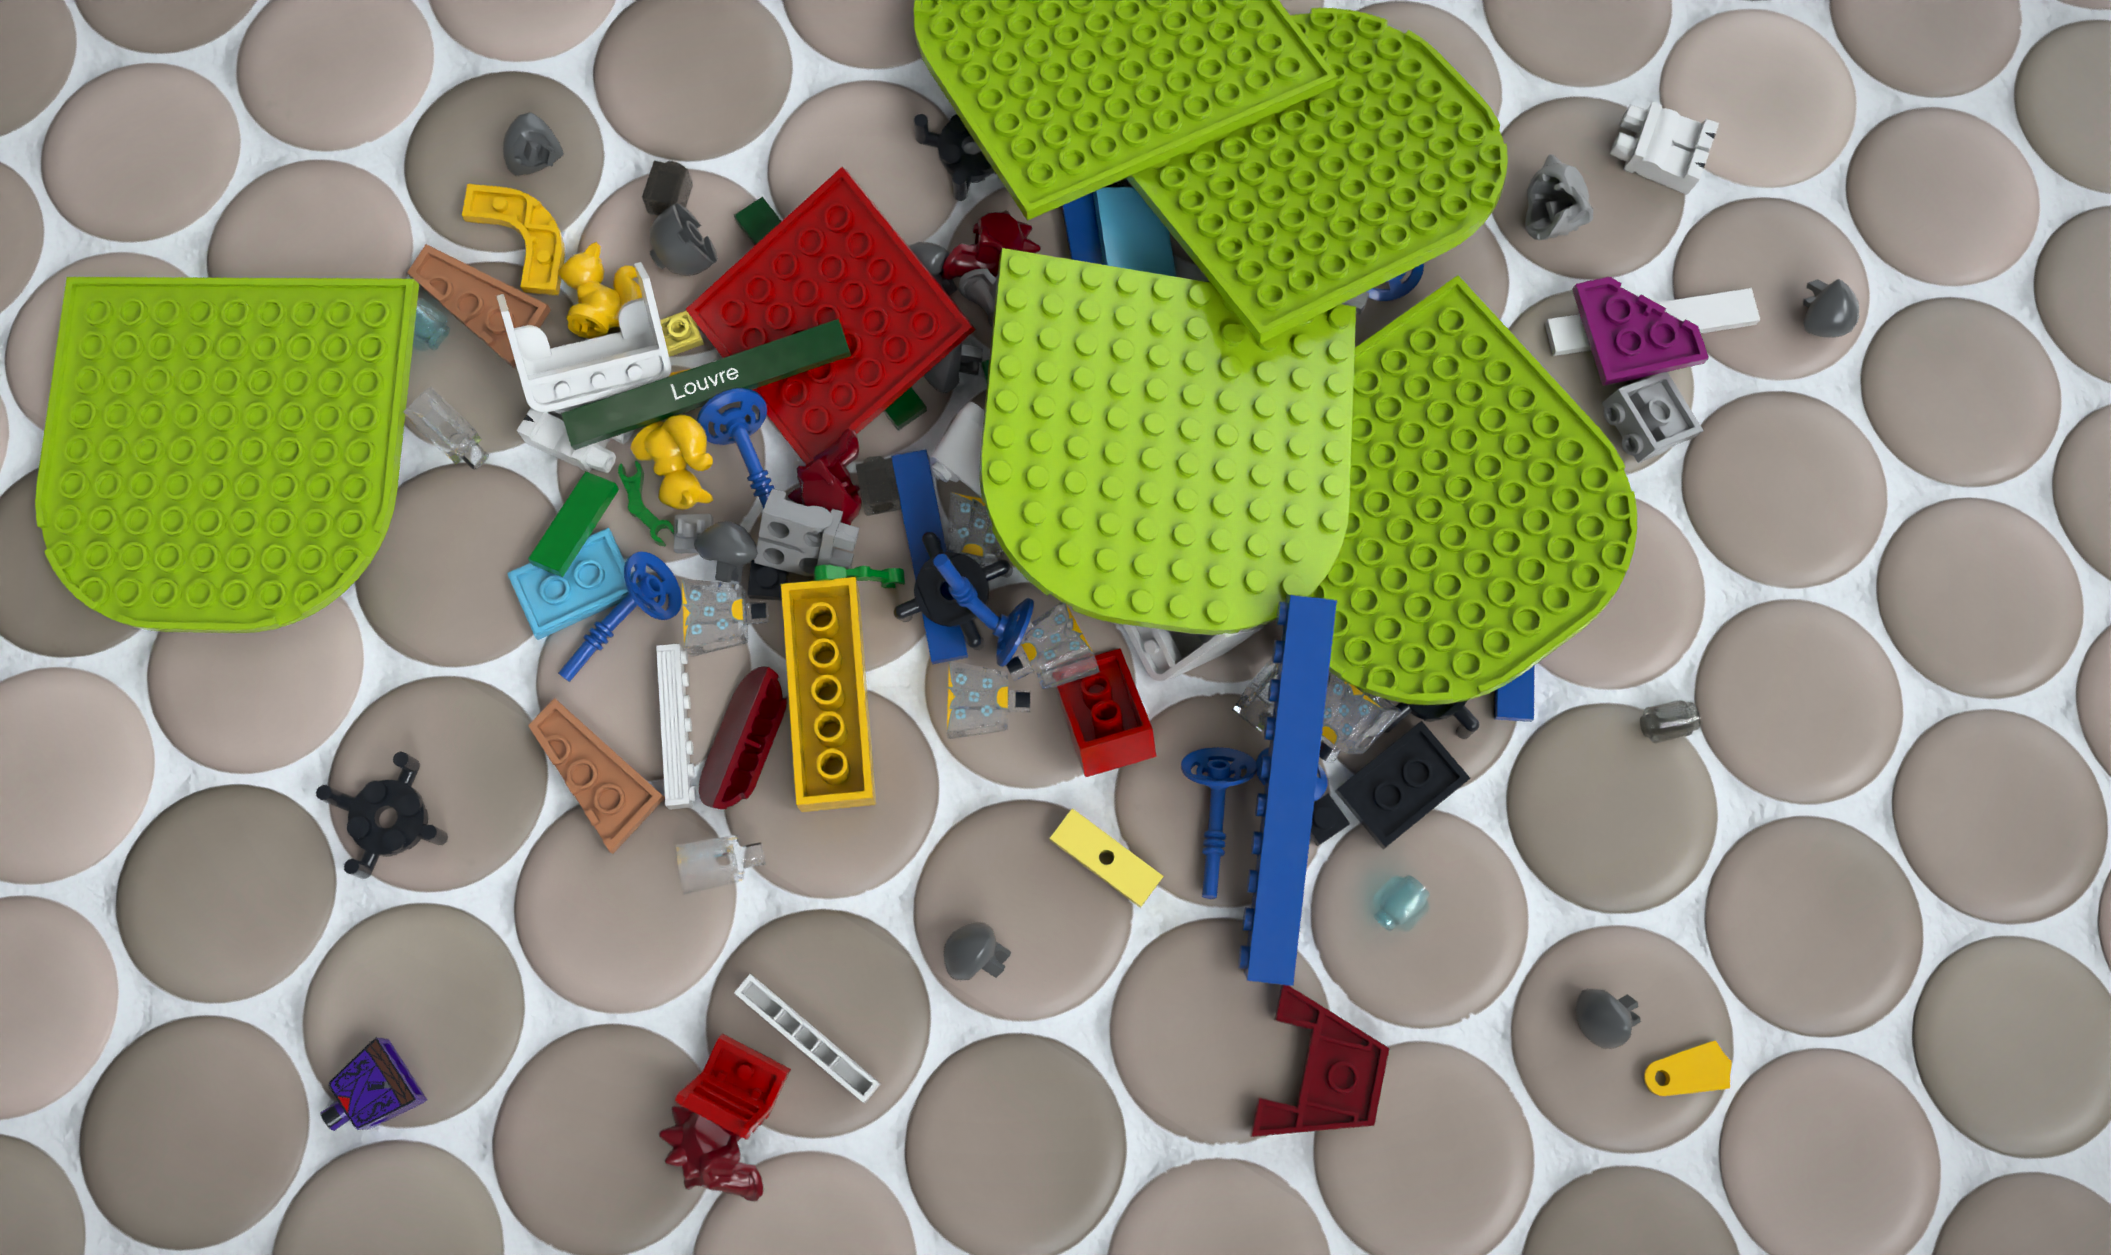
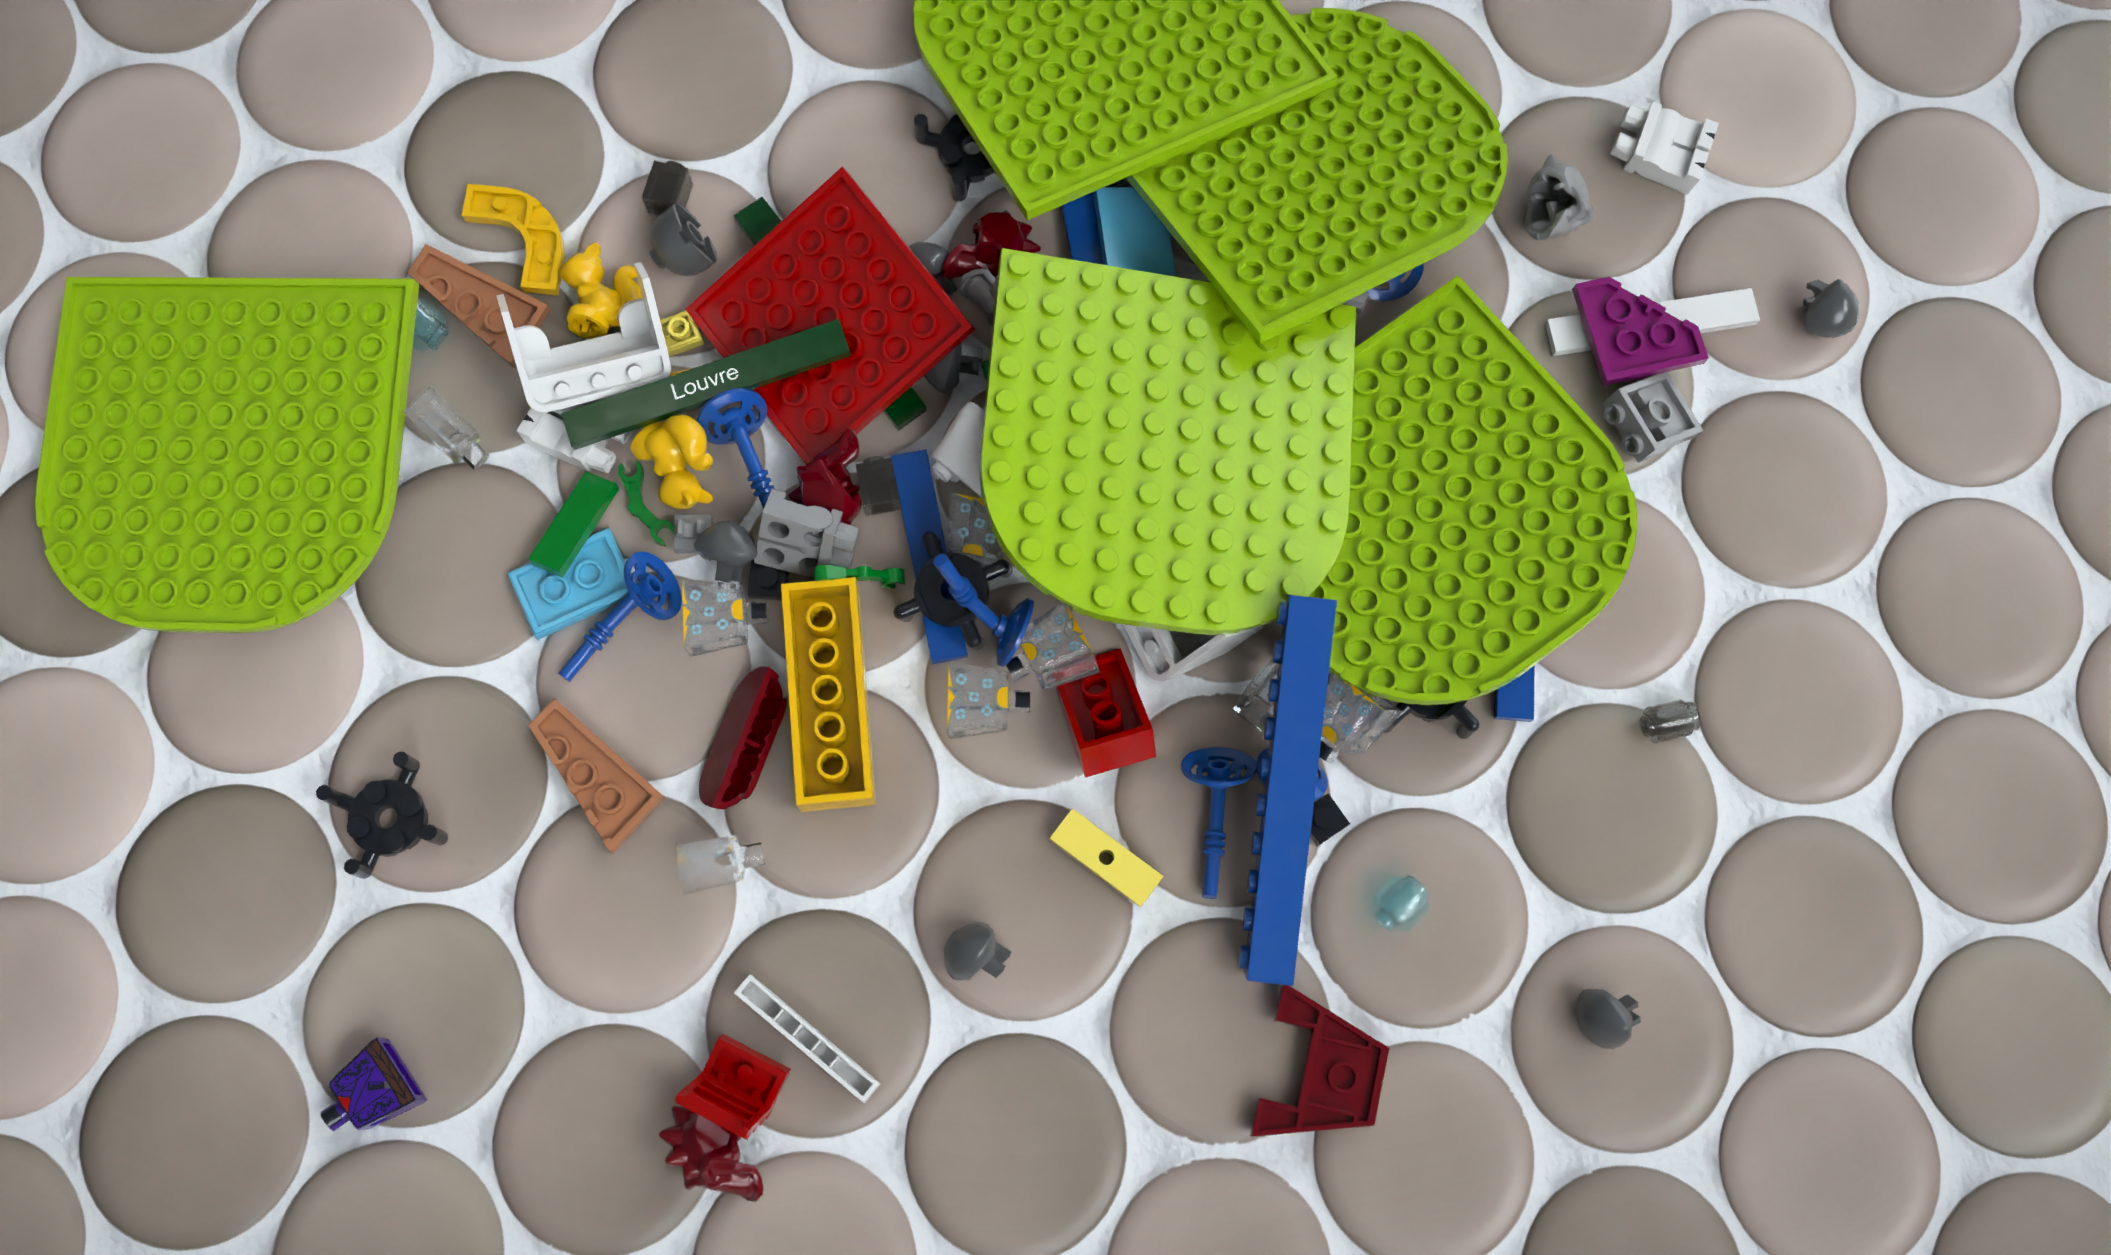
dark grey piece [503,112,564,176] -> none
white piece [656,644,696,810] -> none
black plate [1335,721,1471,850] -> none
yellow piece [1644,1040,1732,1096] -> none

